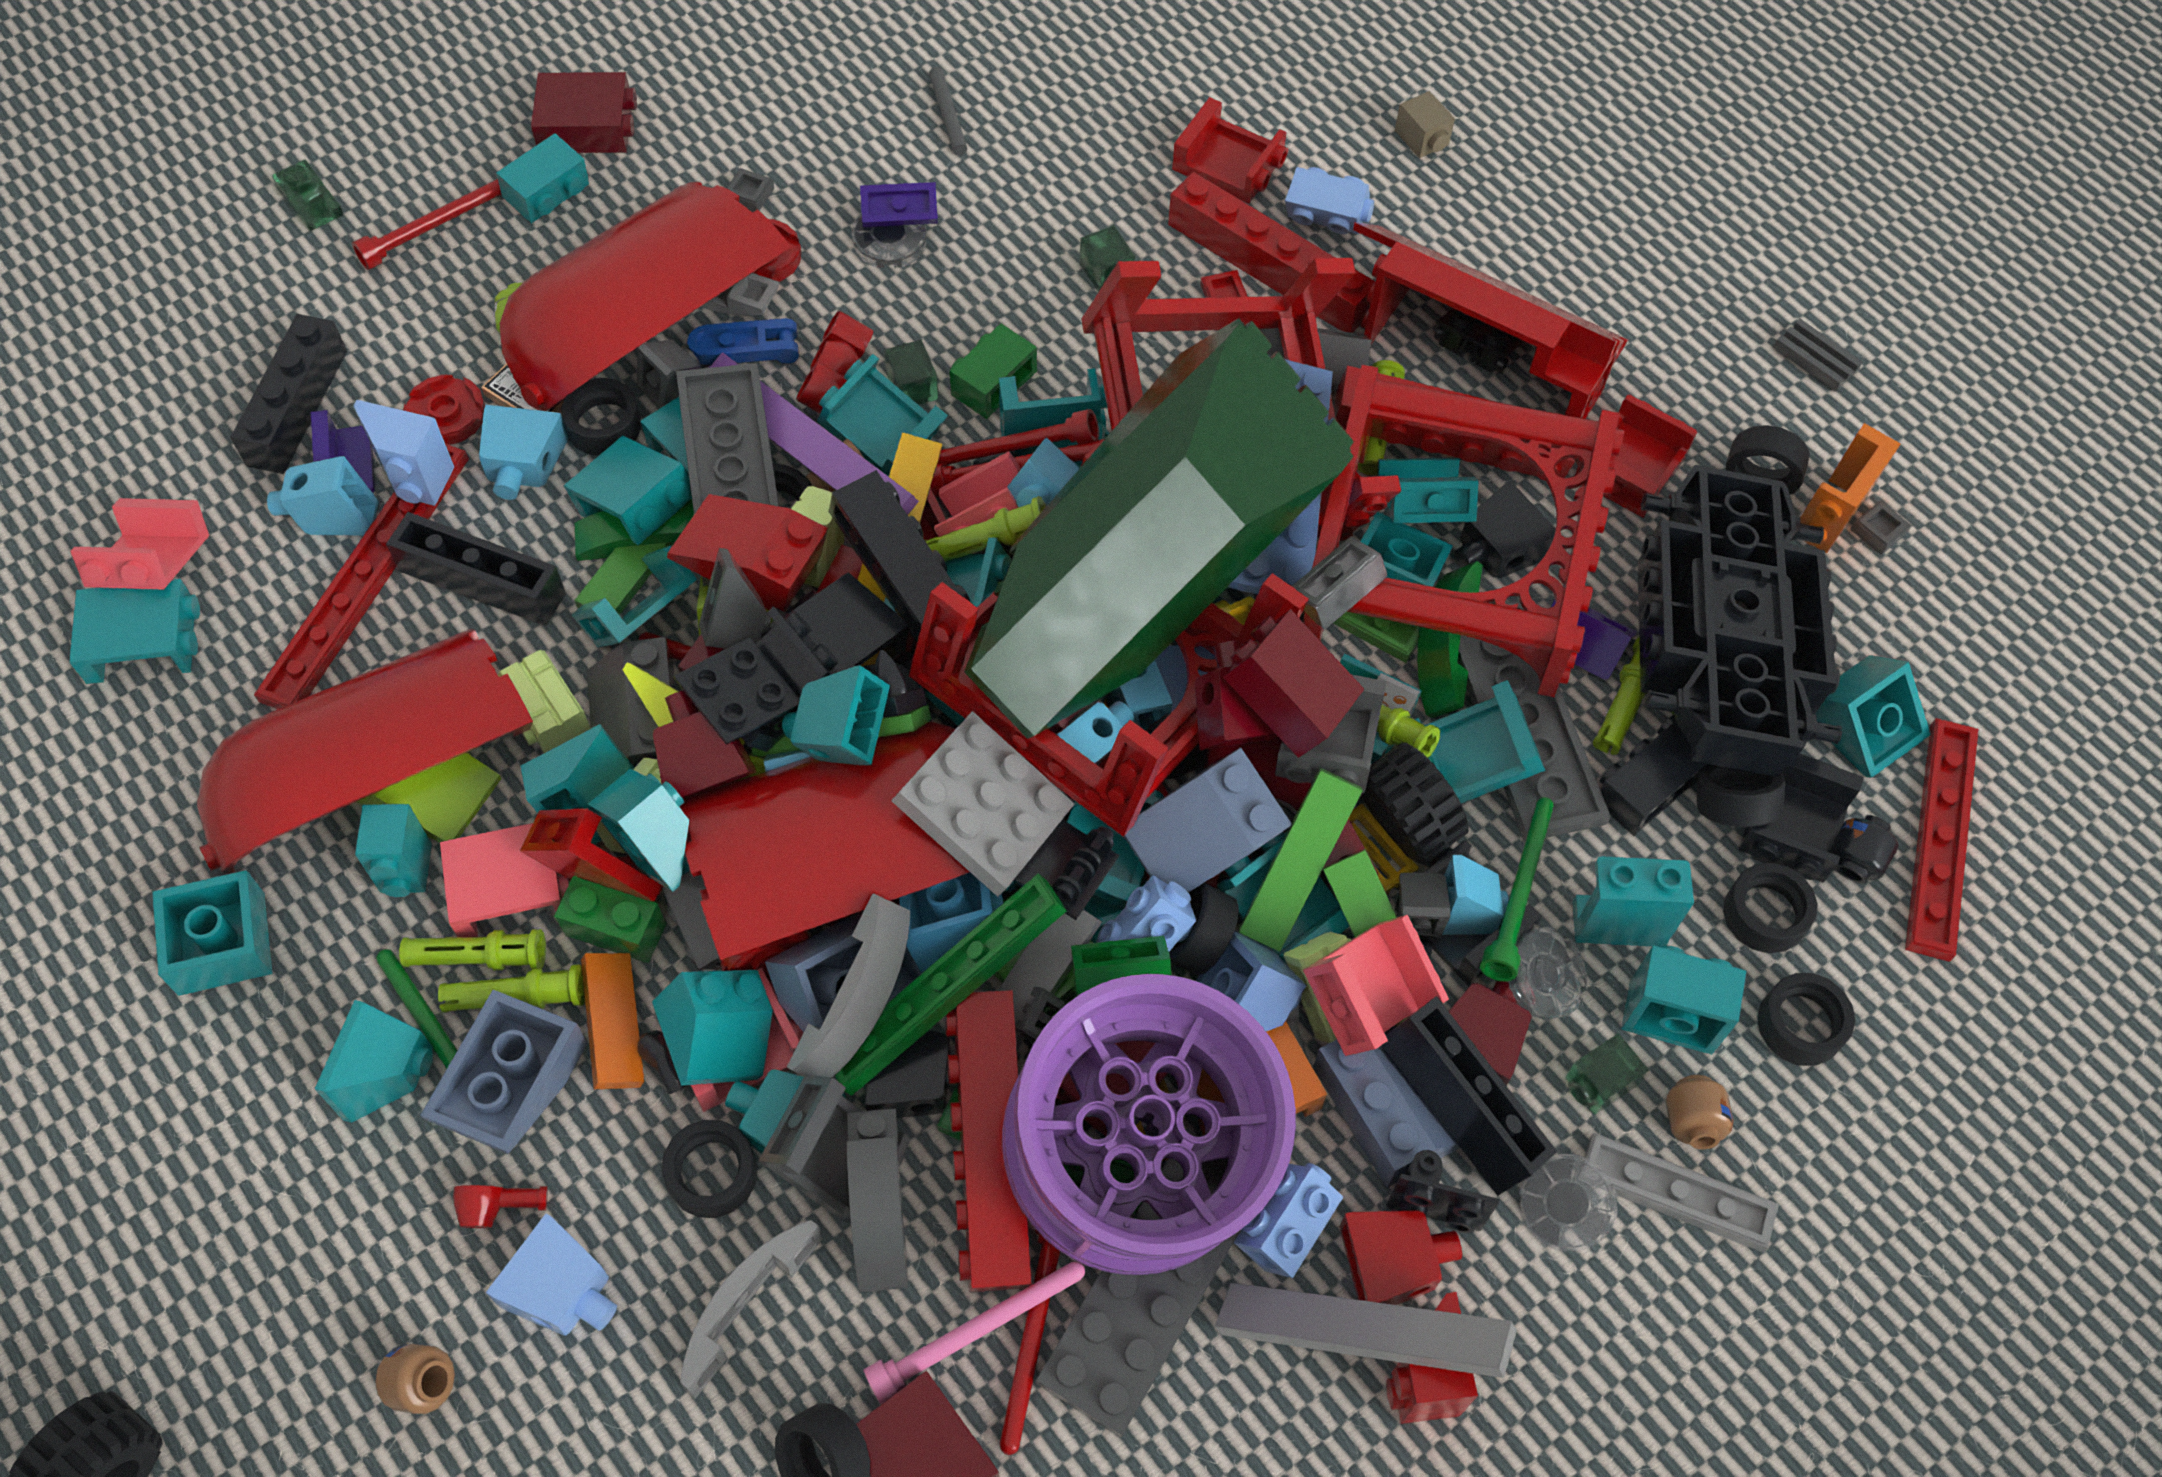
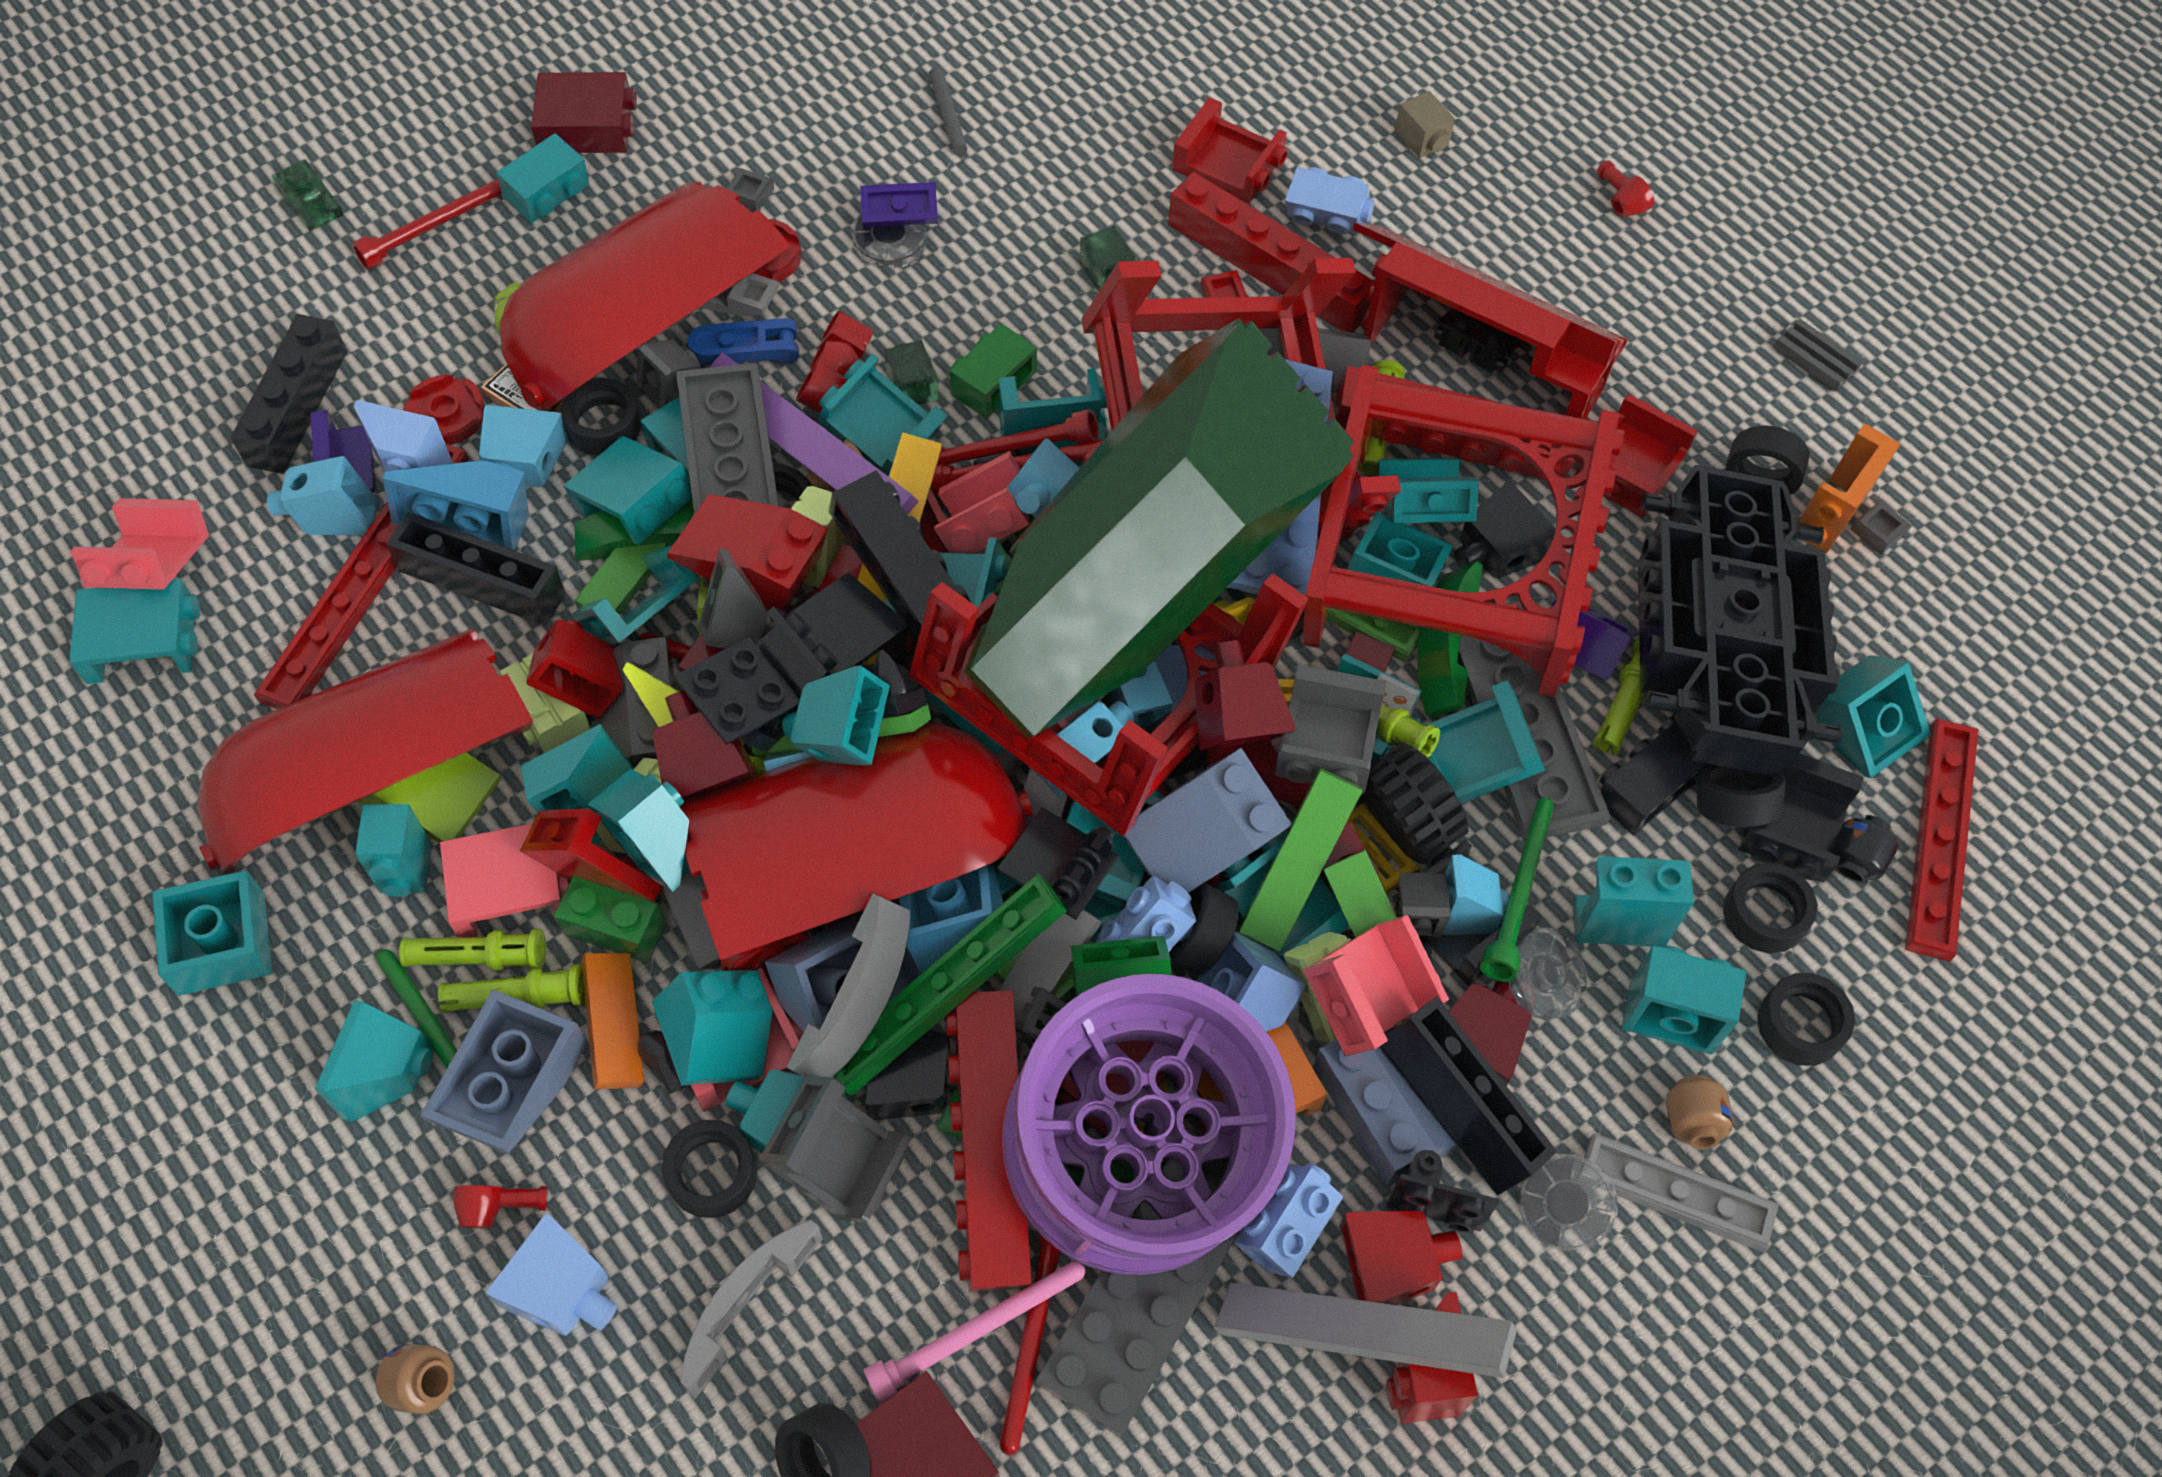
dark grey arch [846,1109,908,1292] -> none
light grey plate [891,711,1075,897] -> none
lime pin [925,496,1046,562] -> none
dark red brick [1223,609,1364,758] -> none
flat silver slope [1292,536,1387,629] -> none
clear green brick [1565,1033,1649,1115] -> none
none -> dark azure slope [383,460,529,551]
none -> red torso [526,620,623,718]
none -> dark red tile [1346,632,1395,673]
none -> red bar [1597,160,1654,217]

